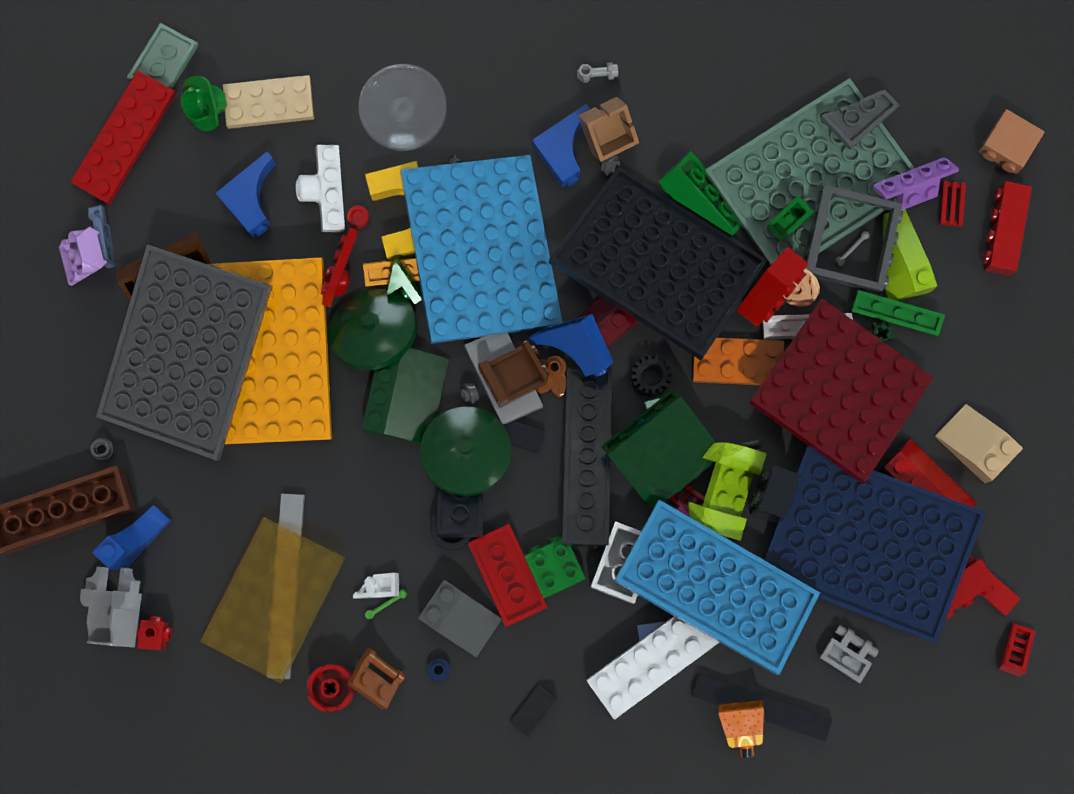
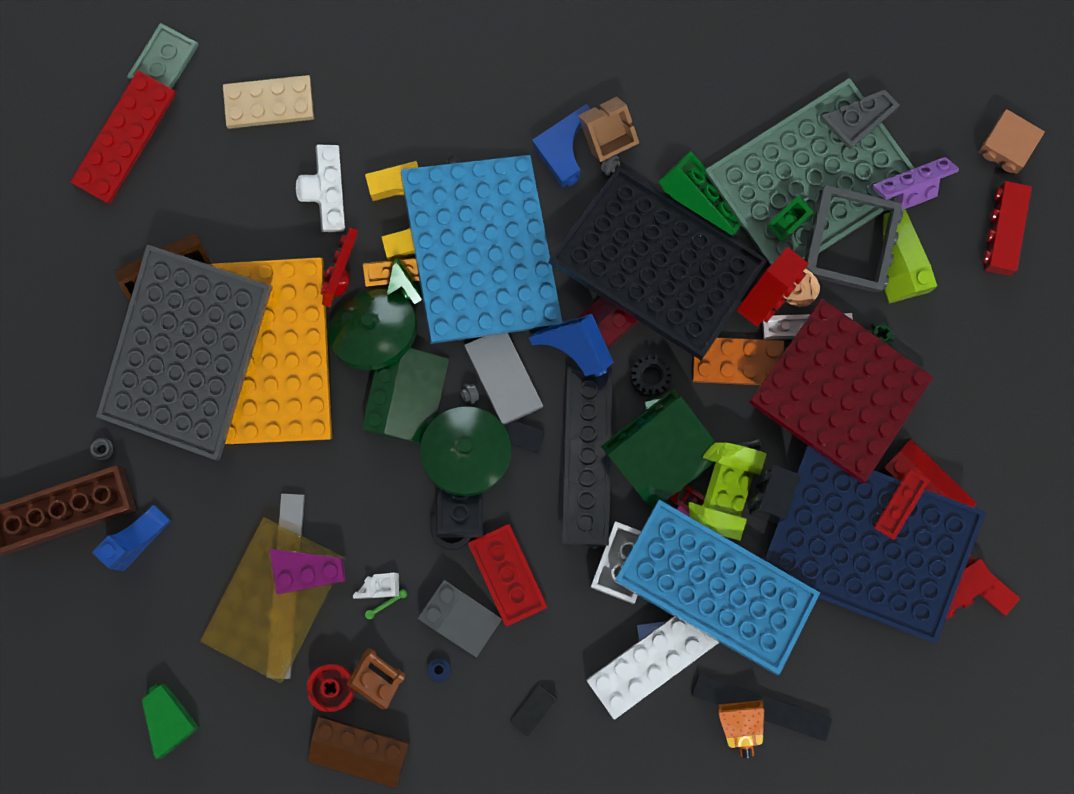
lavender slope [59,227,107,286] -> none
light grey piece [80,567,142,647] -> none
sand blue hinge [88,205,116,268] -> none
red brick [136,616,172,650] -> none
green hat [180,75,227,131] -> none
blue arch [216,152,276,238] -> none
red tile [347,205,370,229] -> none
clear dish [359,64,447,151] -> none
reddish brown panel [478,340,550,408] -> none
green brick [525,535,586,598] -> none
dark orange plate [536,356,567,398] -> none
light grey bar [577,62,618,83] -> none
light grey plate [819,624,879,683] -> none
light grey hinge [835,231,870,266] -> none
green plate [851,290,945,336] -> none
tan slope [935,404,1023,483] -> none
red tile [939,180,966,227] -> none
red slope [998,623,1036,677] -> none
none -> green slope [142,684,199,759]
none -> magenta wing [269,549,346,595]
none -> reddish brown slope [308,716,411,788]
none -> red tile [873,468,930,540]

